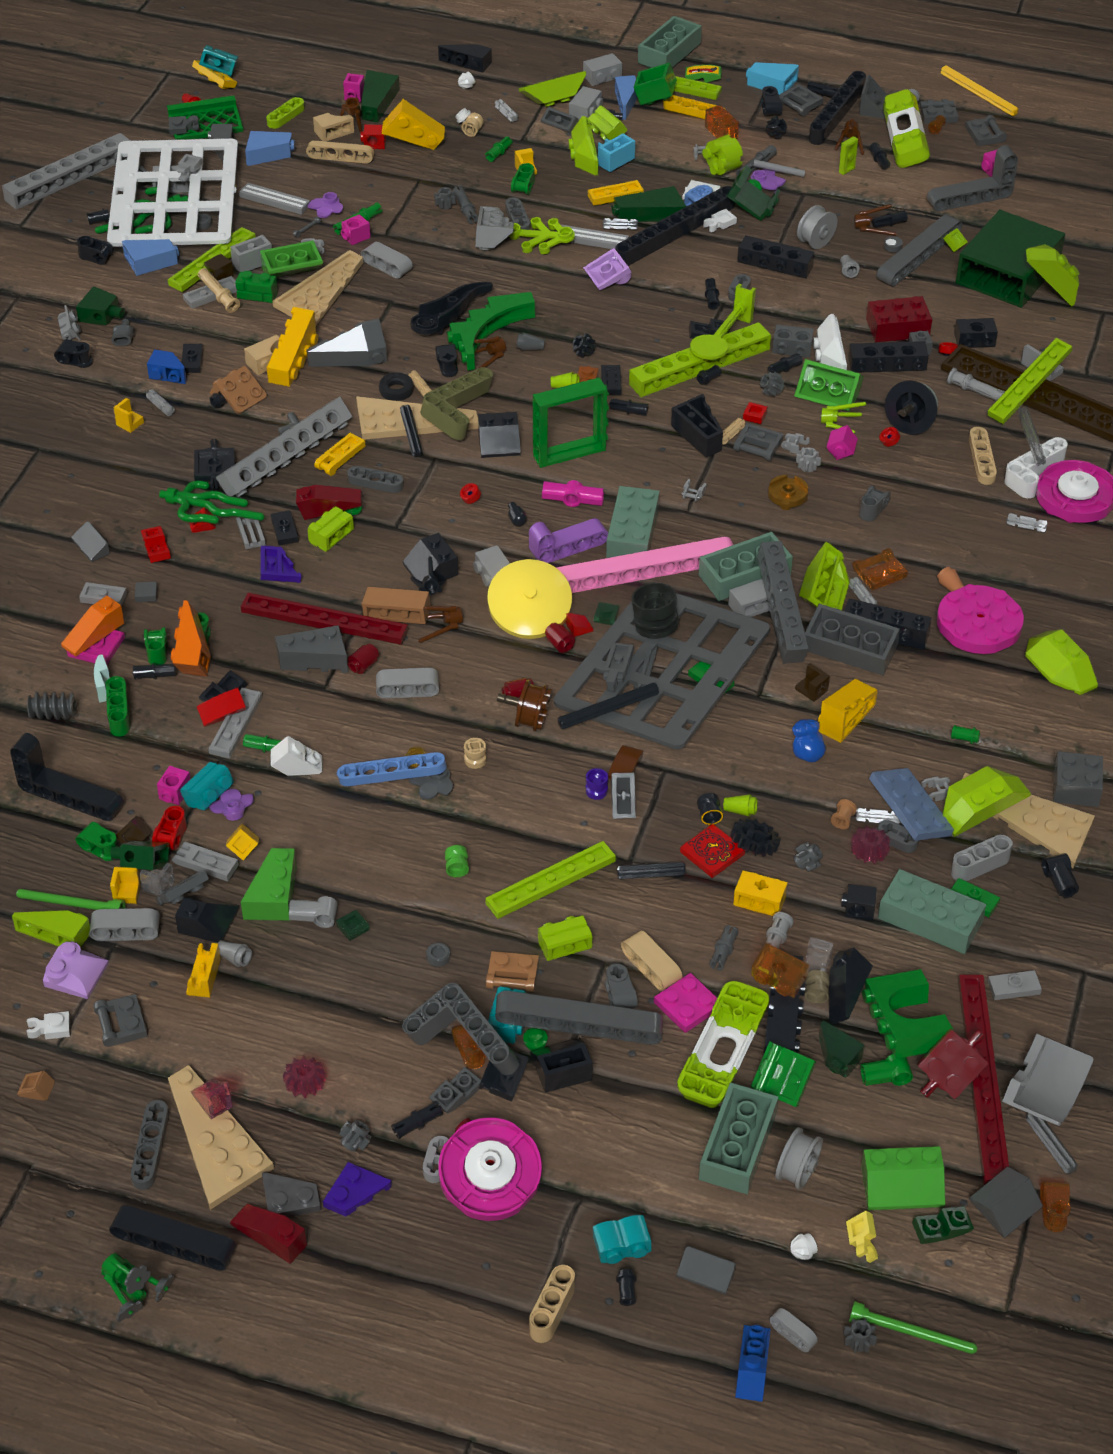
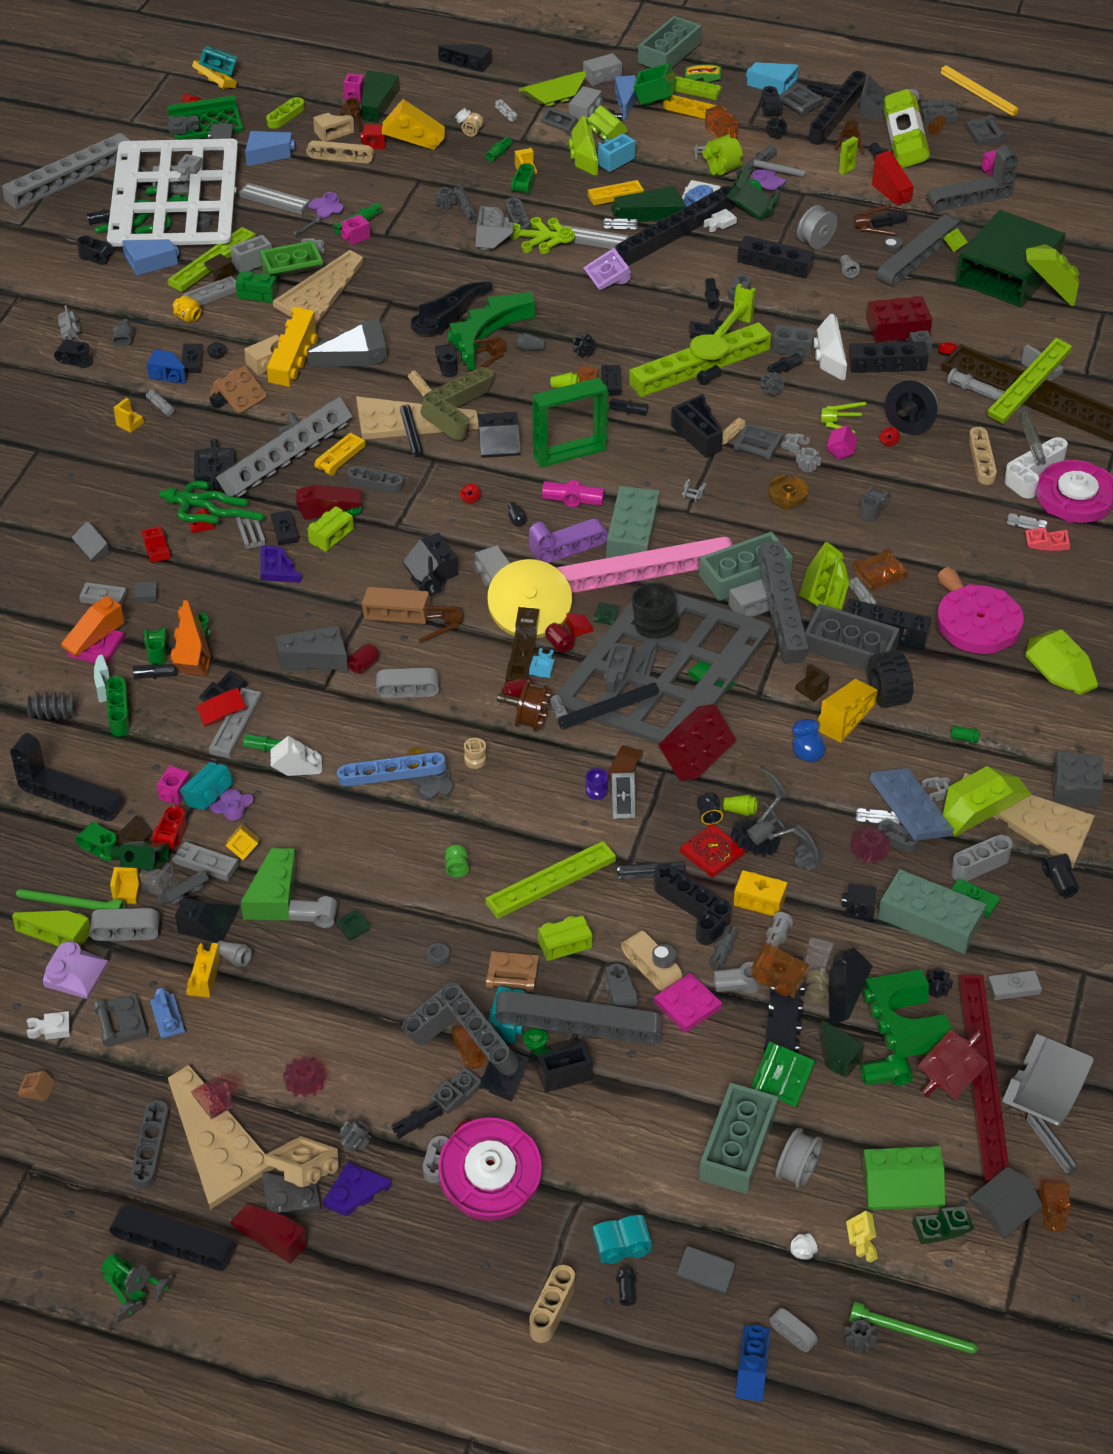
dark green torso [76,286,125,326] -> none
tan pin [198,268,240,313] -> none
dark red plate [240,593,408,645] -> none
light grey beam [361,241,413,279] -> none
black tyre [379,372,414,401] -> none
white plate [458,72,475,89] -> none
lime piece [677,981,769,1108] -> none
red plate [743,402,768,424] -> none
bright green slope [794,359,864,412] -> none
medium nougat bush [831,799,857,830] -> none
black brick [954,318,998,348] -> none
none -> medium blue hinge [150,988,185,1039]
none -> yellow head [173,295,202,323]
none -> black plate [207,342,226,359]
none -> tan plate [265,1136,339,1187]
none -> dark brown slope [505,607,540,682]
none -> medium azure plate [529,648,555,678]
none -> light grey piece [550,695,567,719]
none -> dark grey tile [652,944,676,968]
none -> black beam [654,865,732,945]
none -> dark red brick [658,704,736,781]
none -> light grey piece [713,962,761,993]
none -> dark grey plant [747,766,819,863]
none -> black tyre [868,650,913,708]
none -> red slope [872,150,914,206]
none -> black gear [926,968,953,999]
none -> coral slope [1025,527,1070,551]

